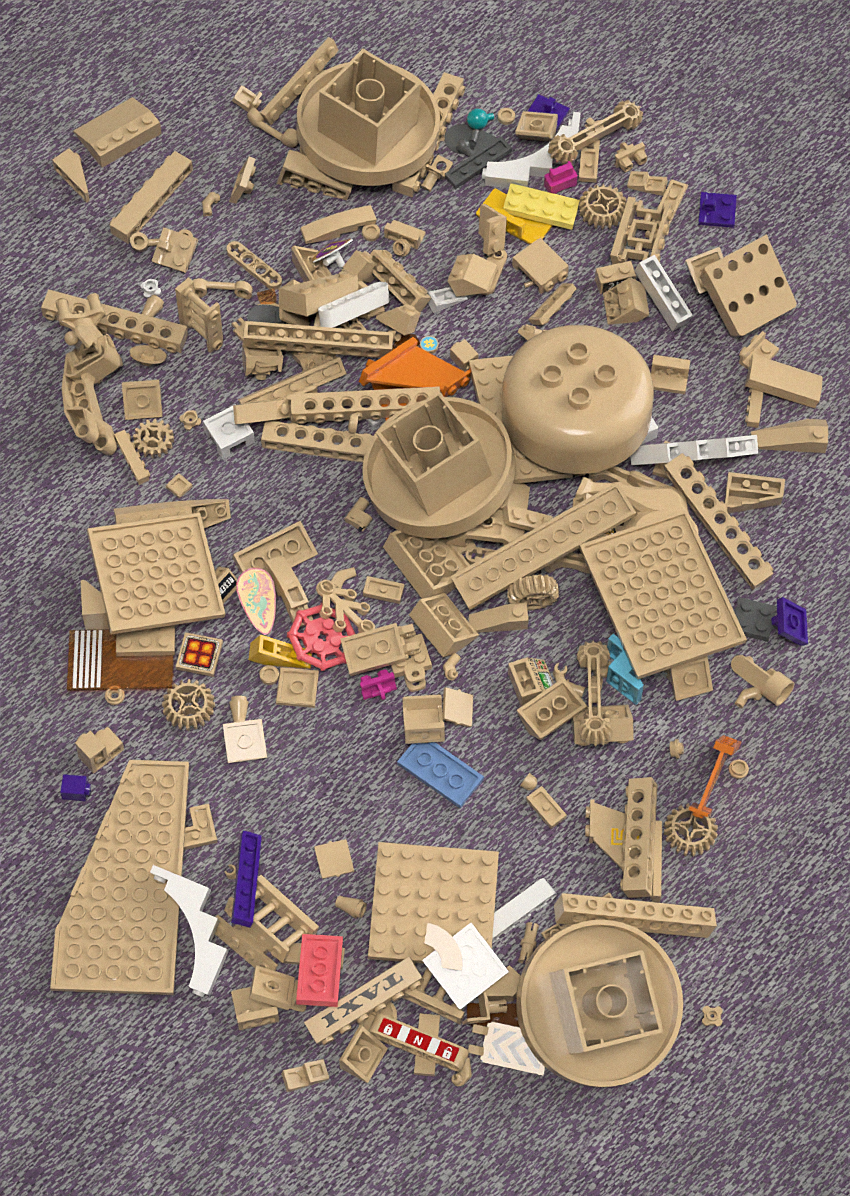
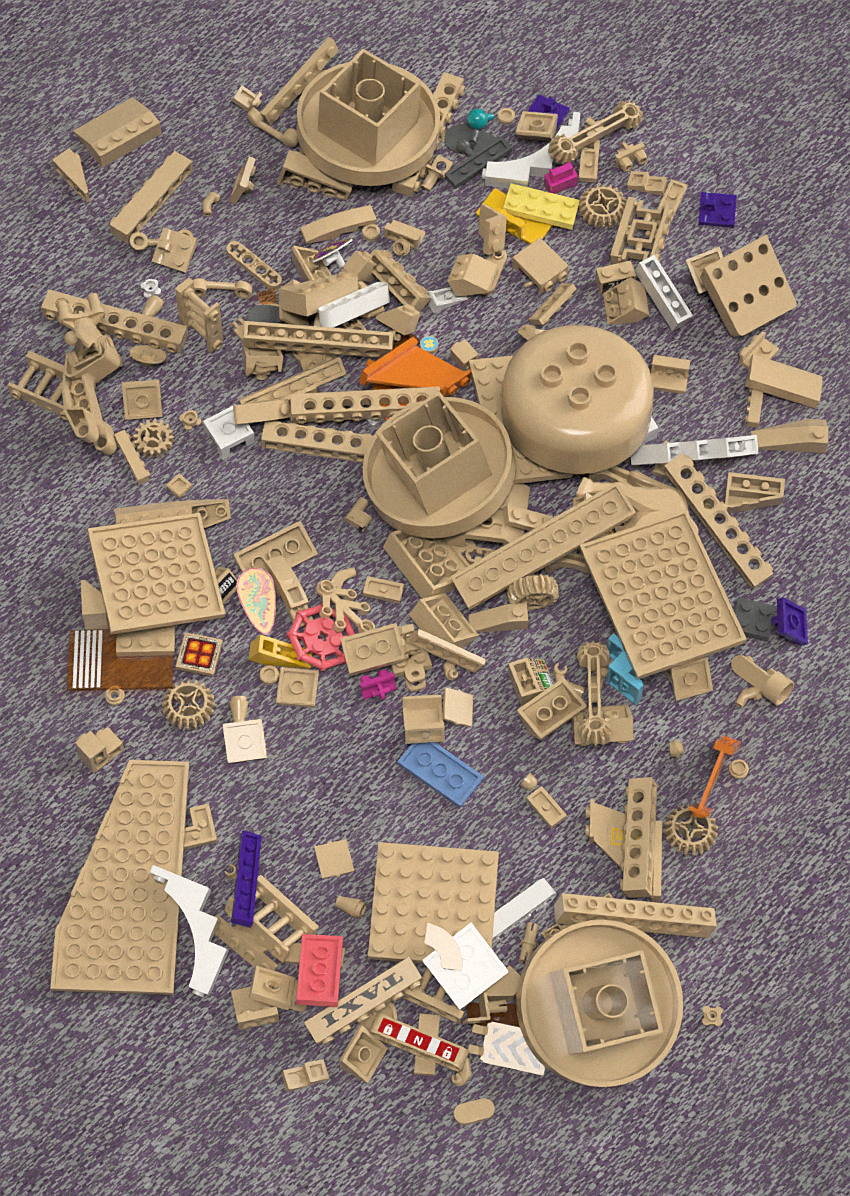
dark purple brick [60,774,91,801] -> none
tan tile [348,414,358,433] -> none
none -> tan fence [8,351,96,421]
none -> tan tile [408,629,486,673]
none -> tan tile [454,1098,495,1125]

